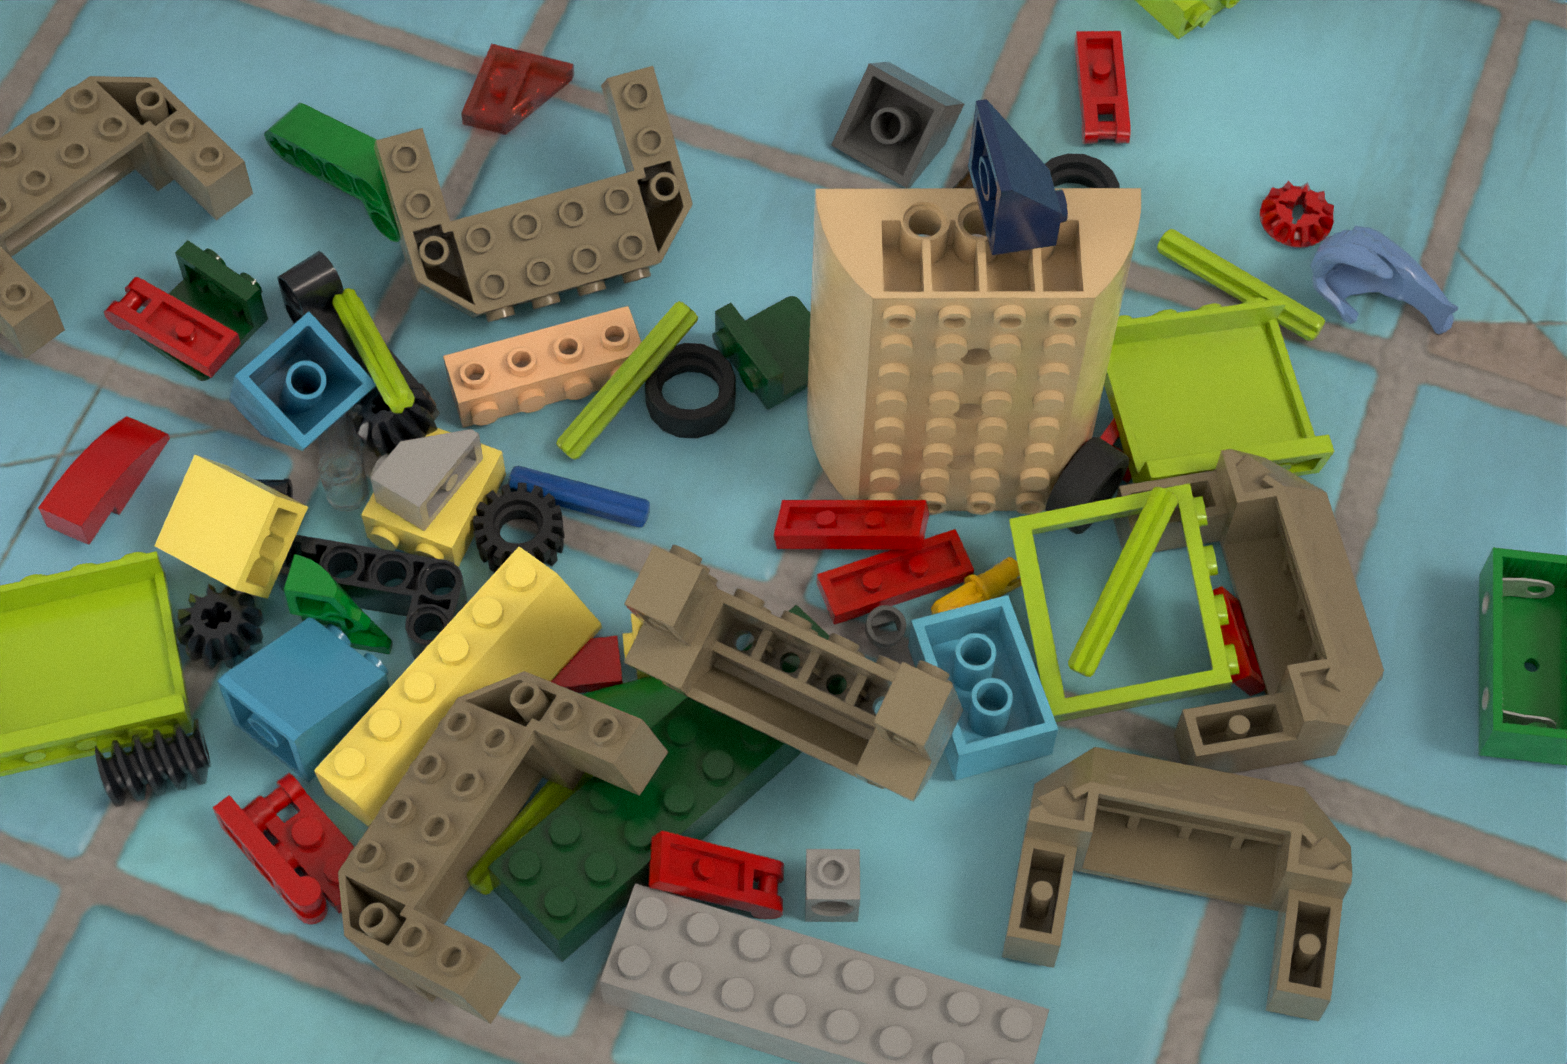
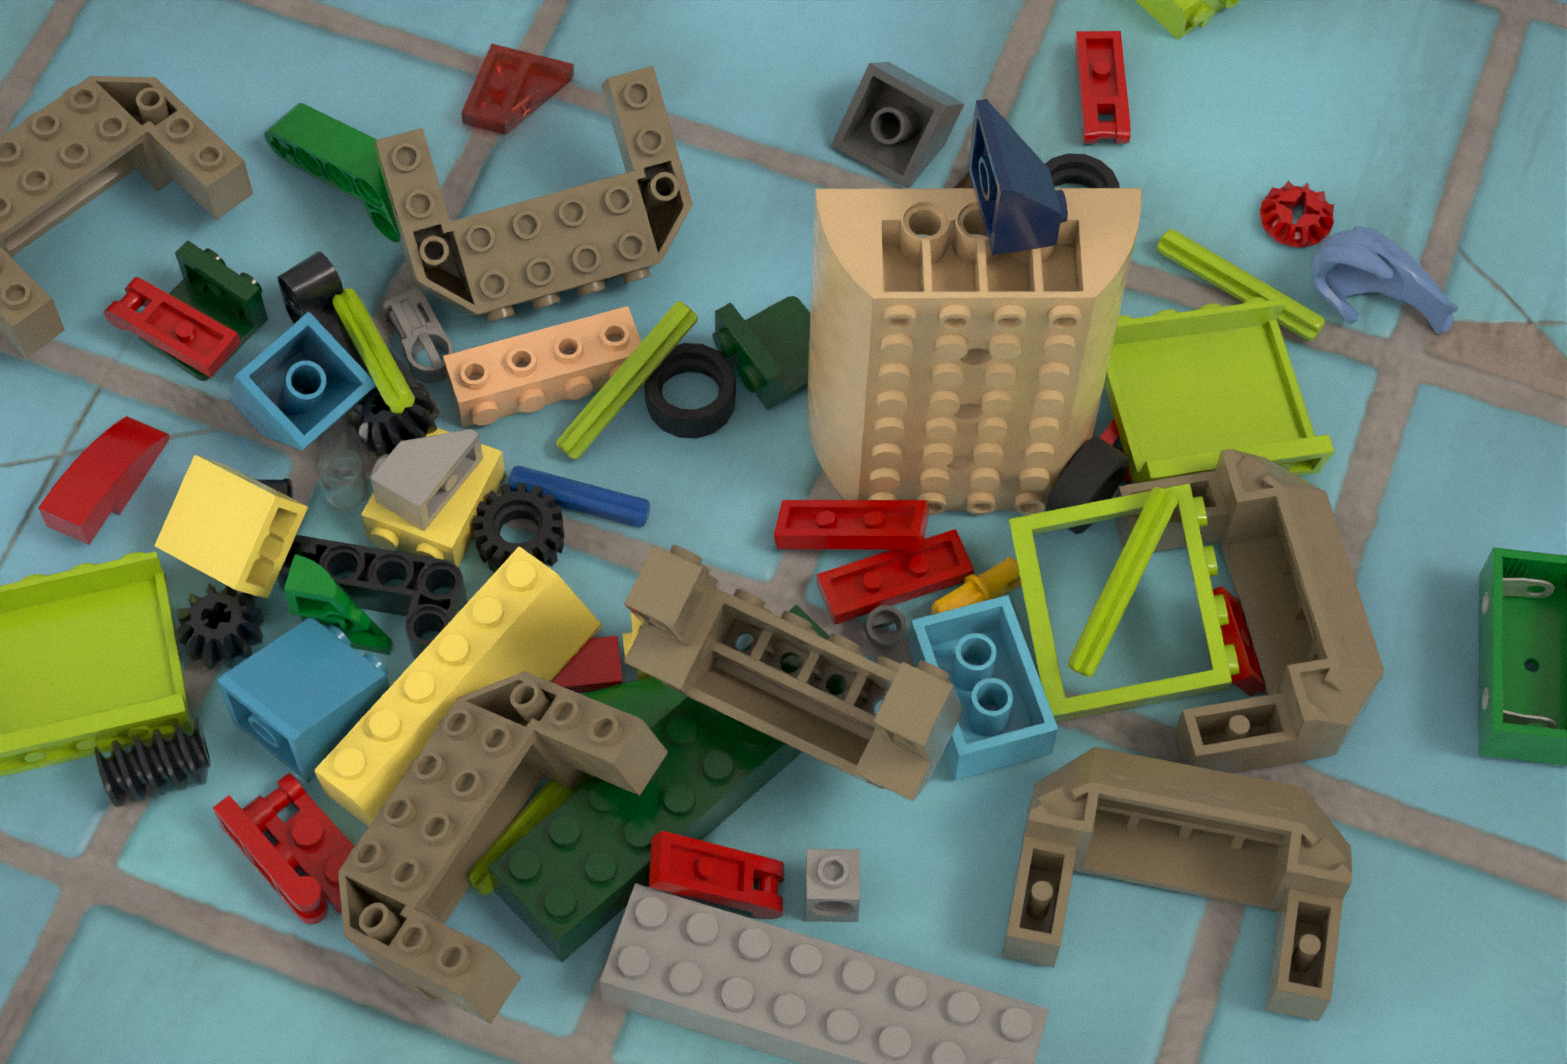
none -> light grey piece [383,289,454,383]

